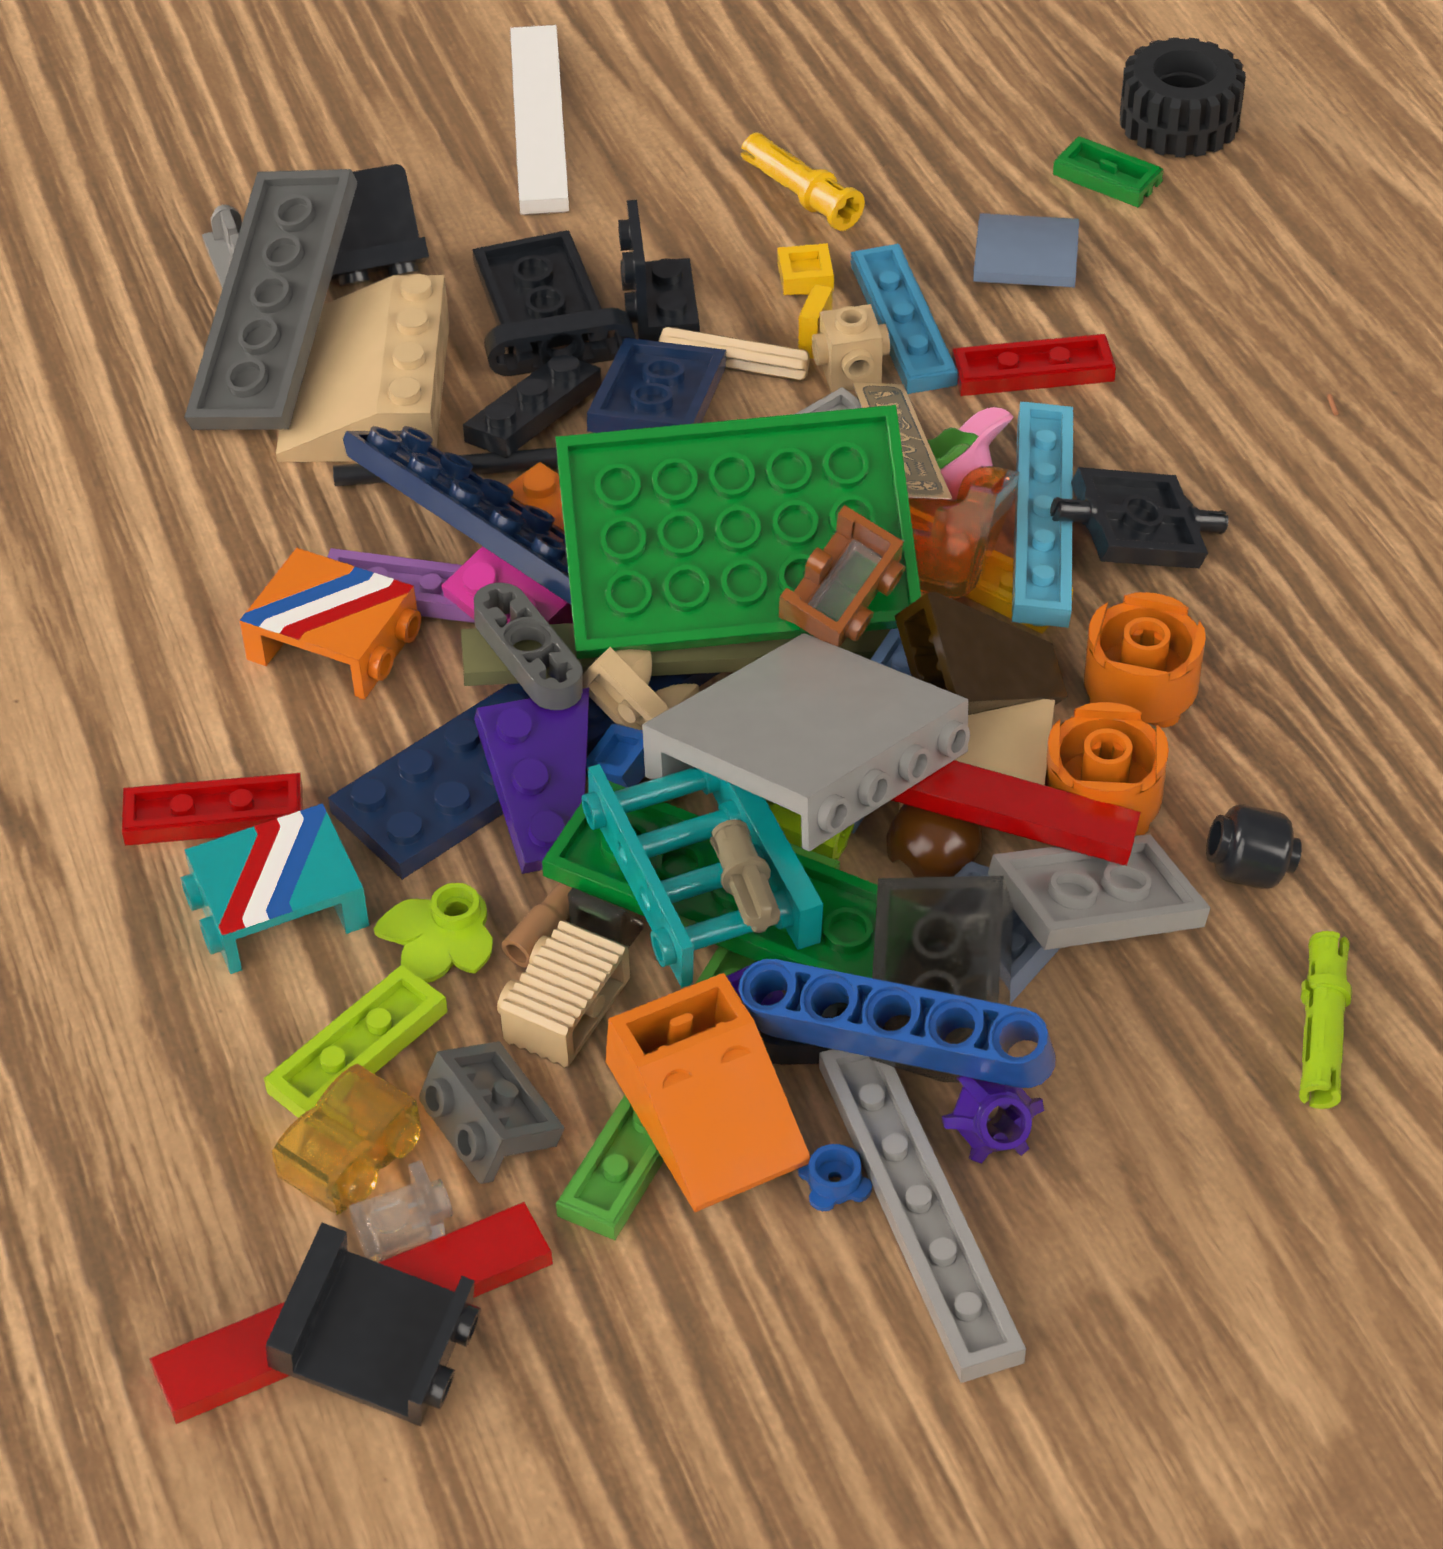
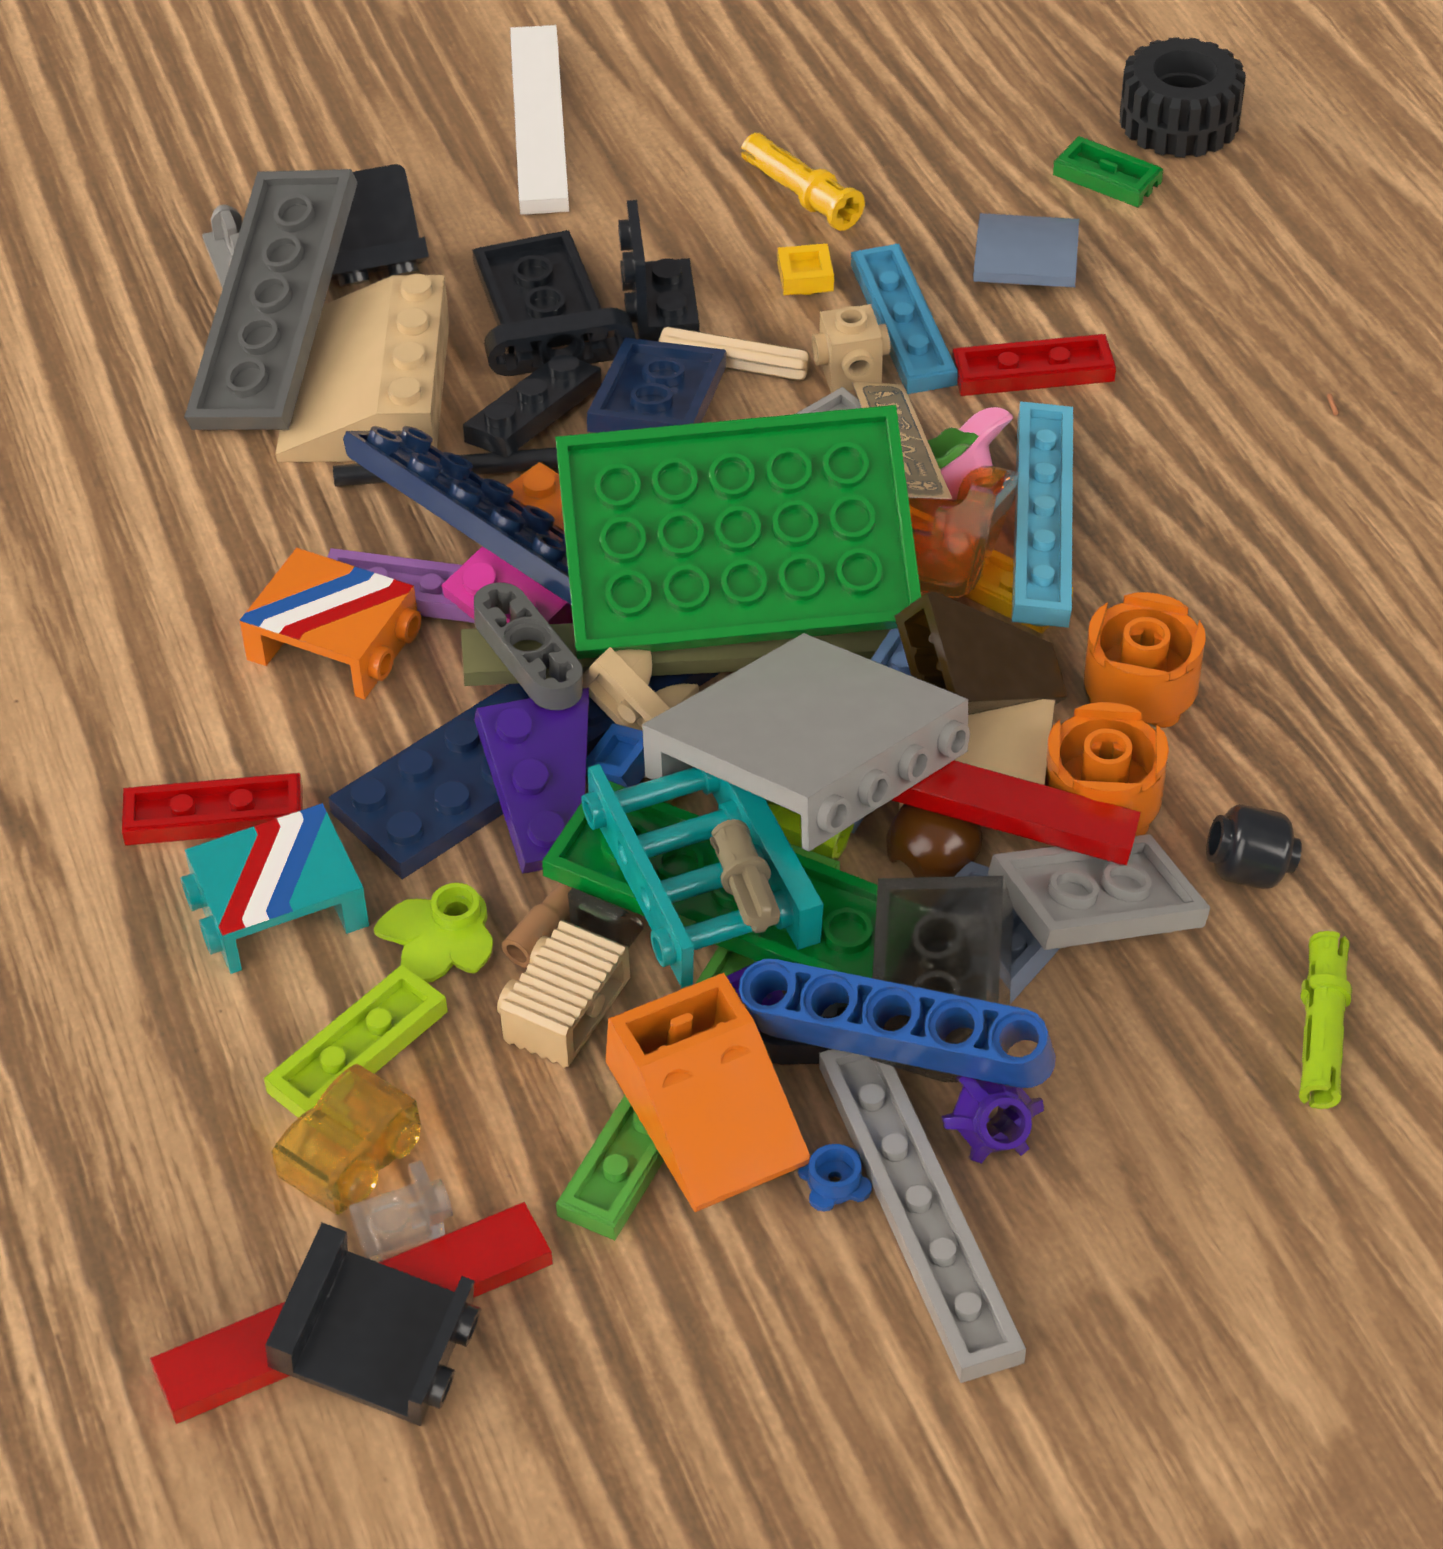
dark grey bracket [419,1041,565,1184] -> none
dark orange window [778,505,906,647] -> none
yellow tile [798,284,833,359] -> none
black plate [1050,467,1228,569] -> none

